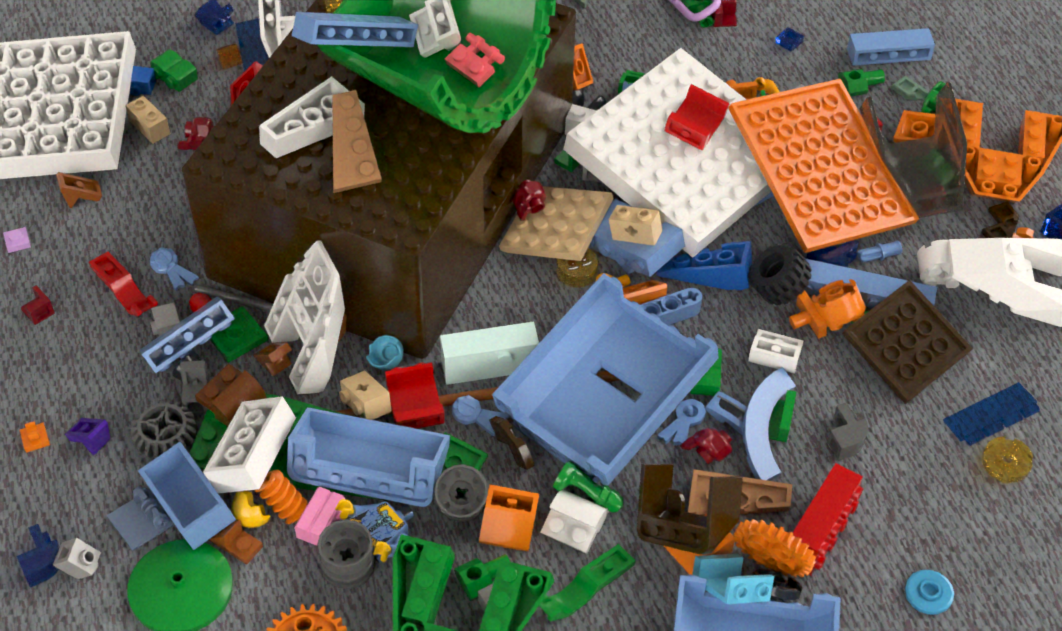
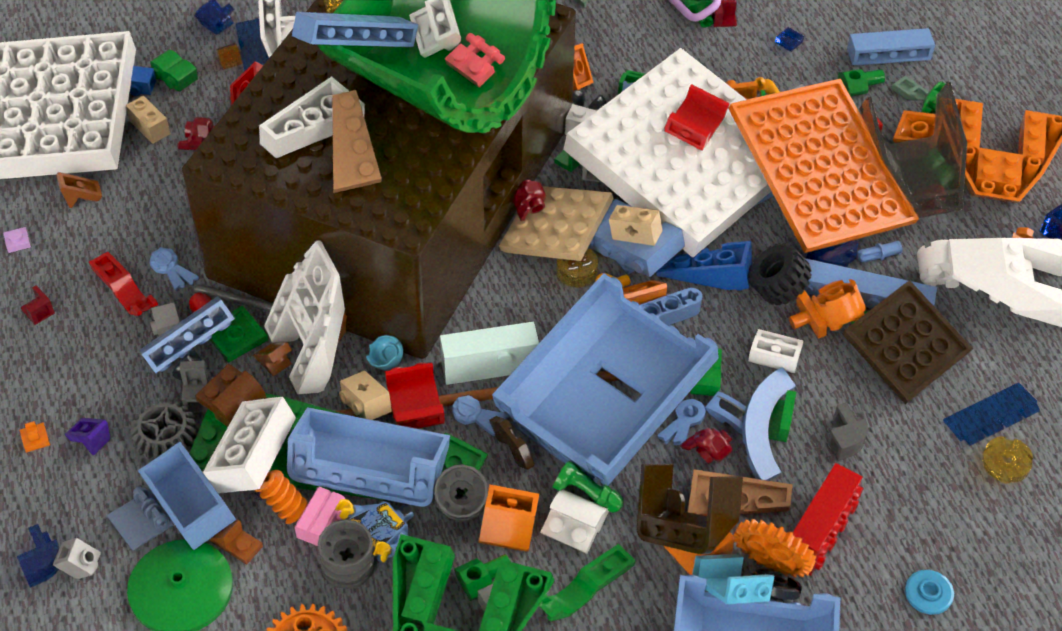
yellow hair [231,491,270,528] -> none
dark brown tile [981,201,1020,238] -> none

